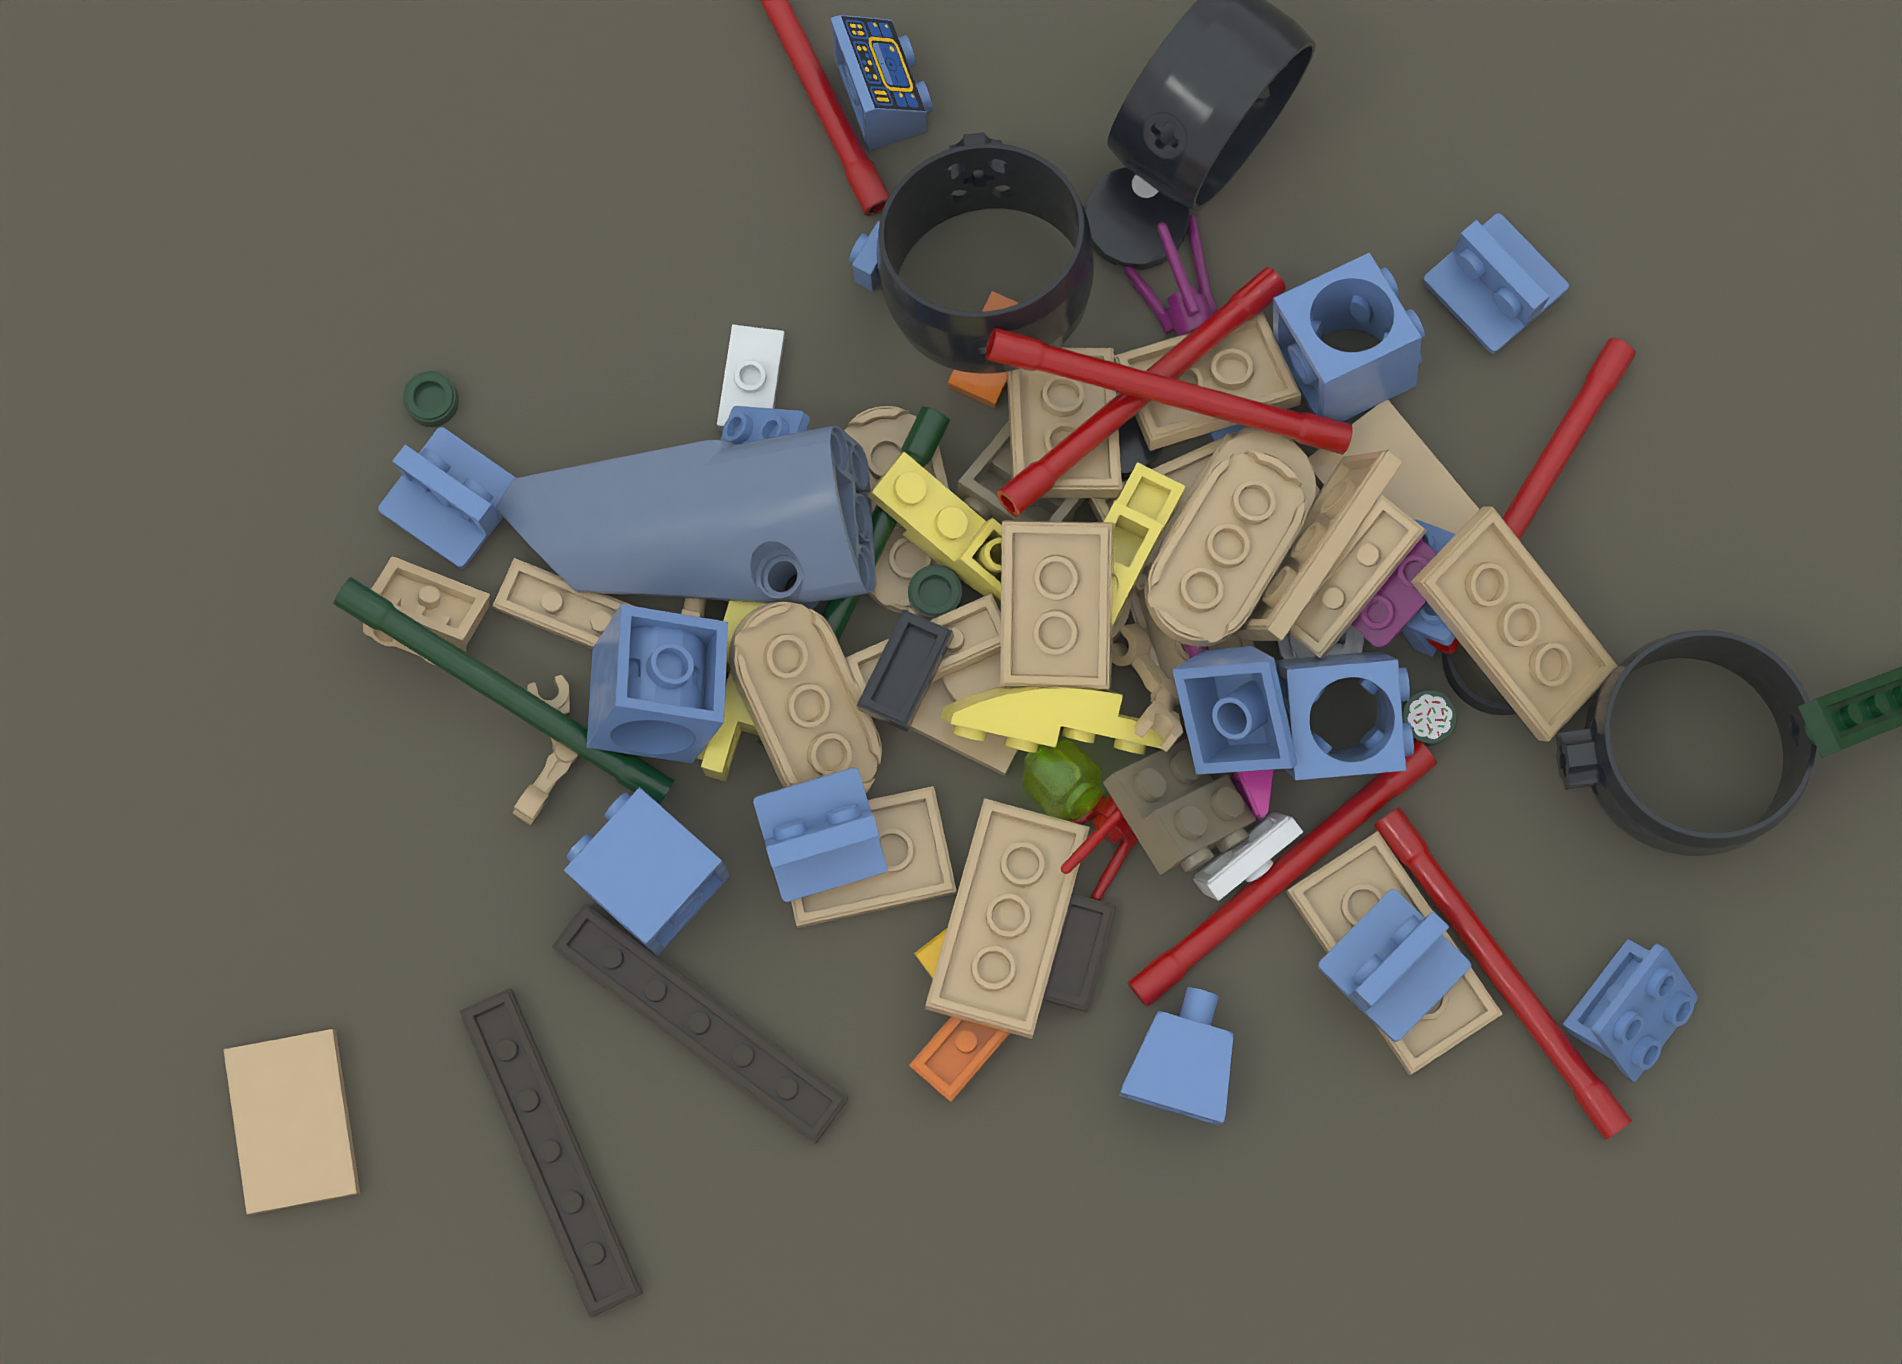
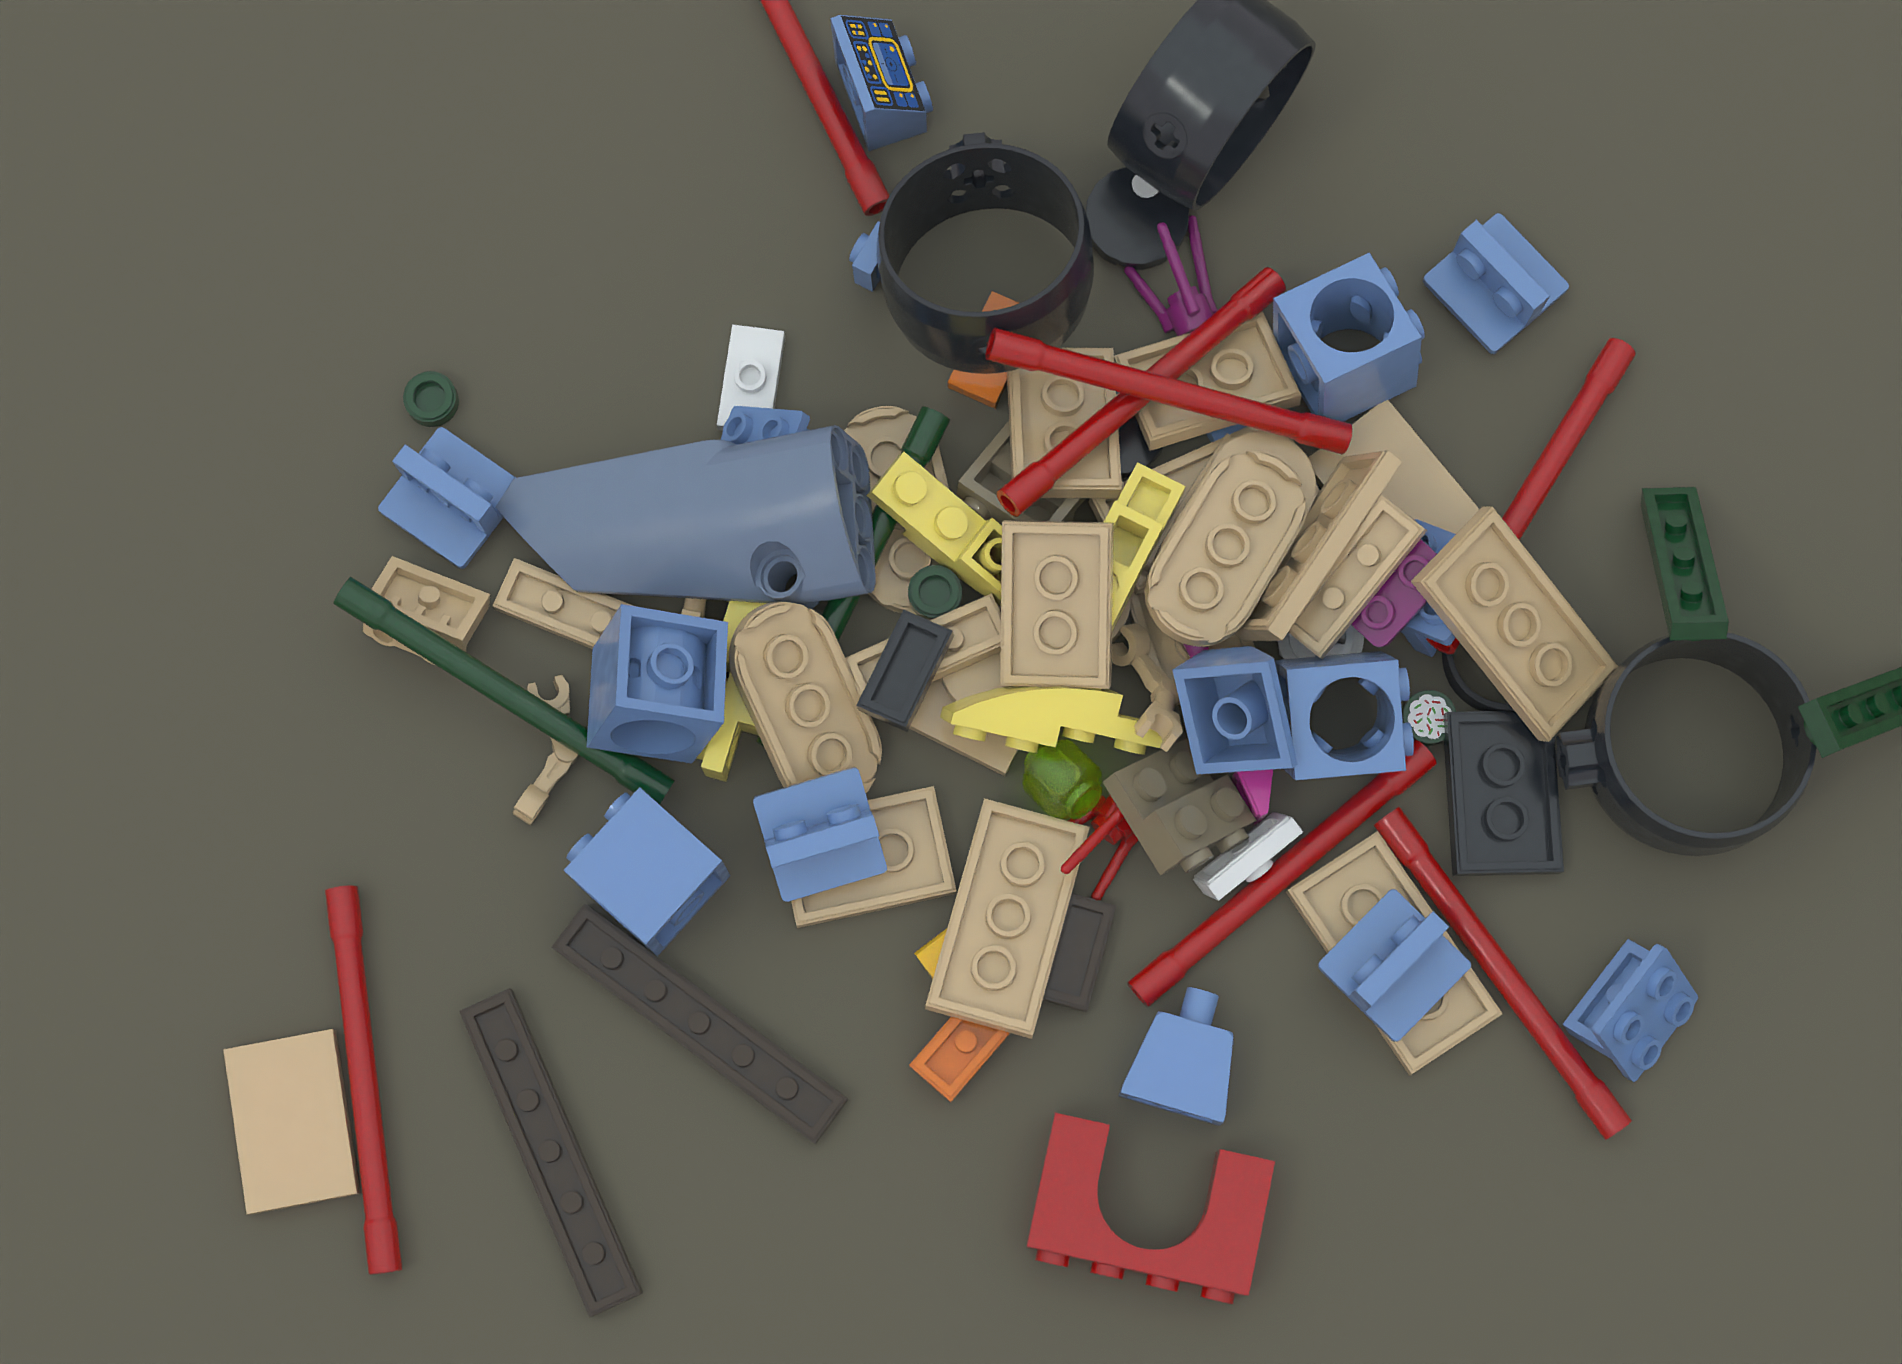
none -> red piece [325,885,402,1275]
none -> red arch [1026,1113,1275,1304]
none -> black tile [1444,711,1564,876]
none -> dark green plate [1640,487,1729,641]

